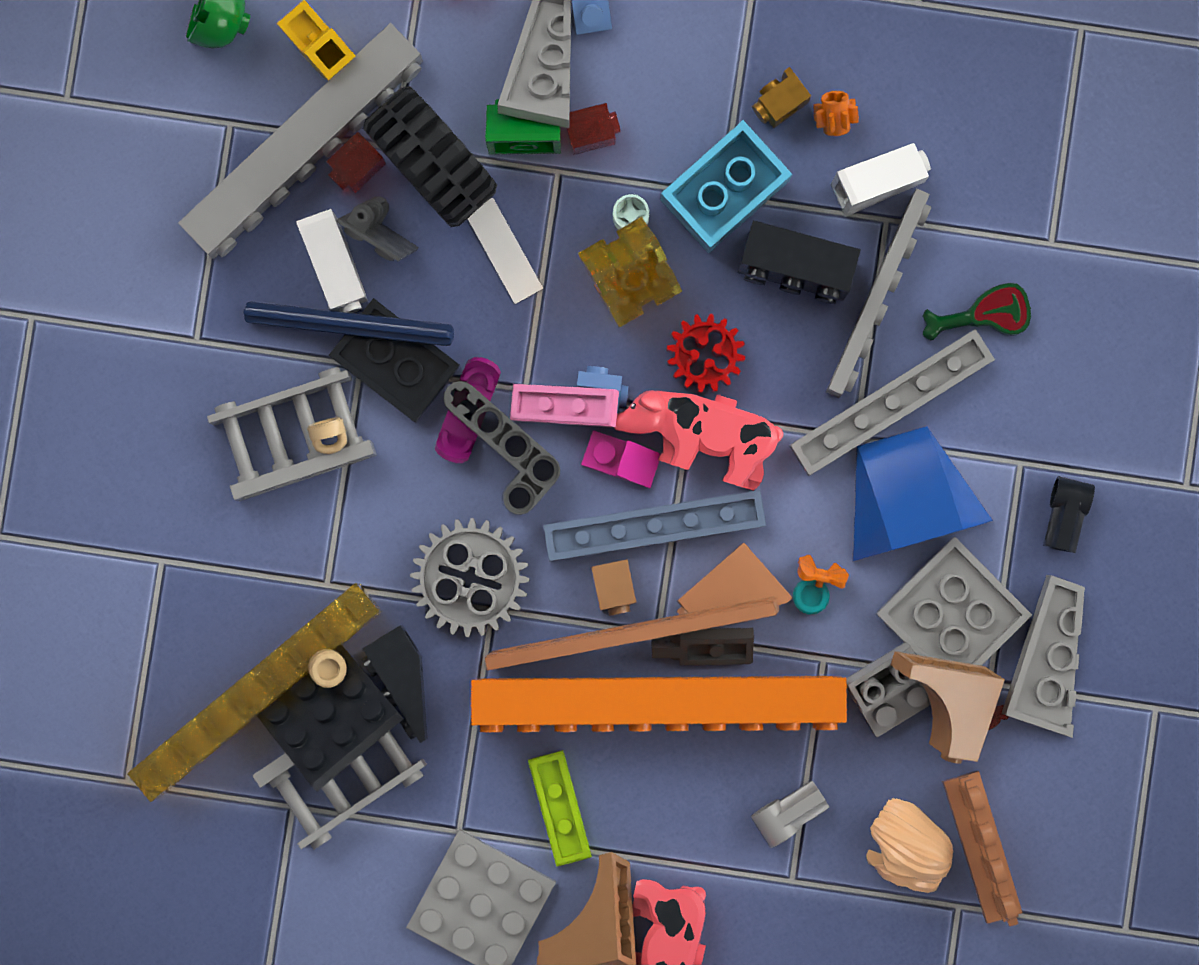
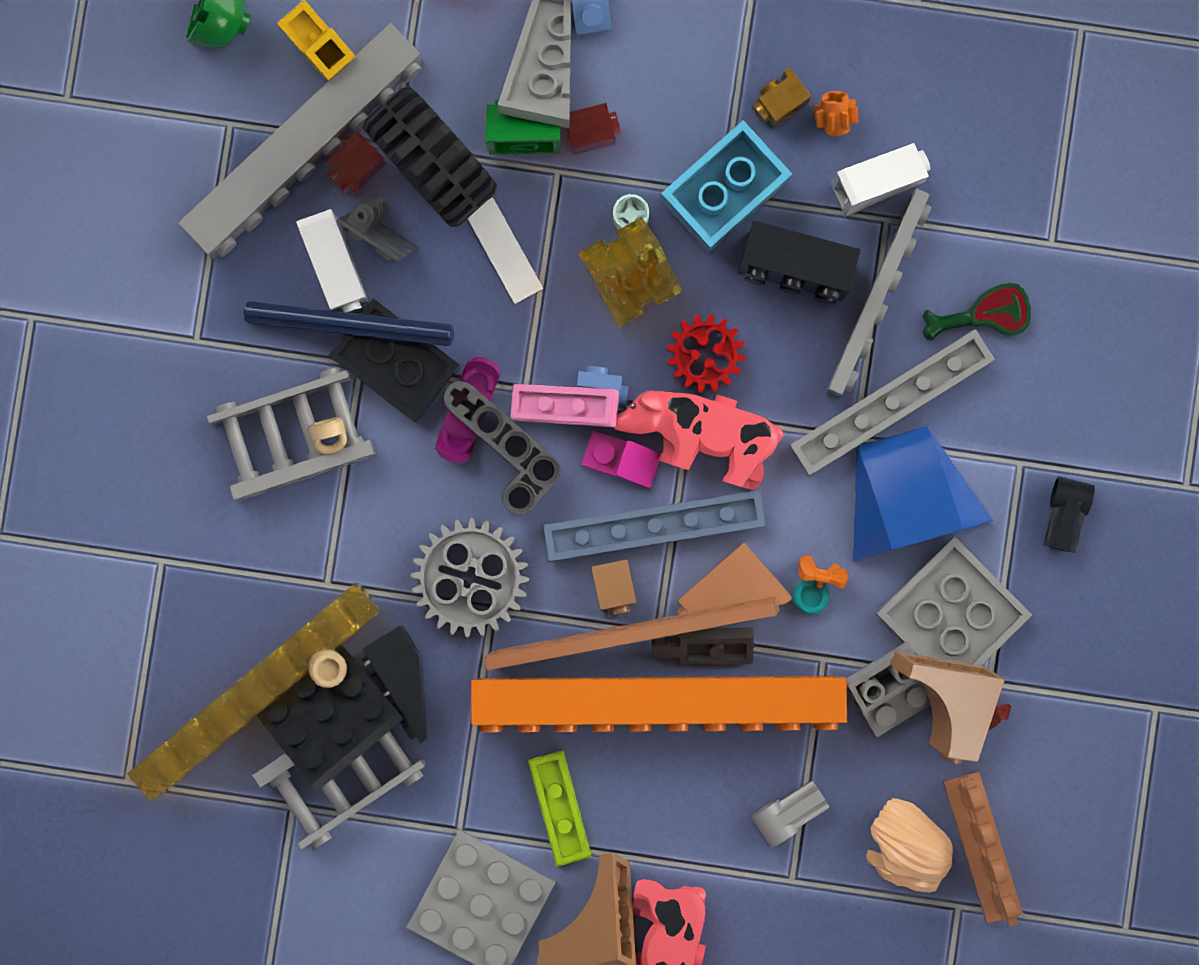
light grey wing [1001,575,1085,738] -> none

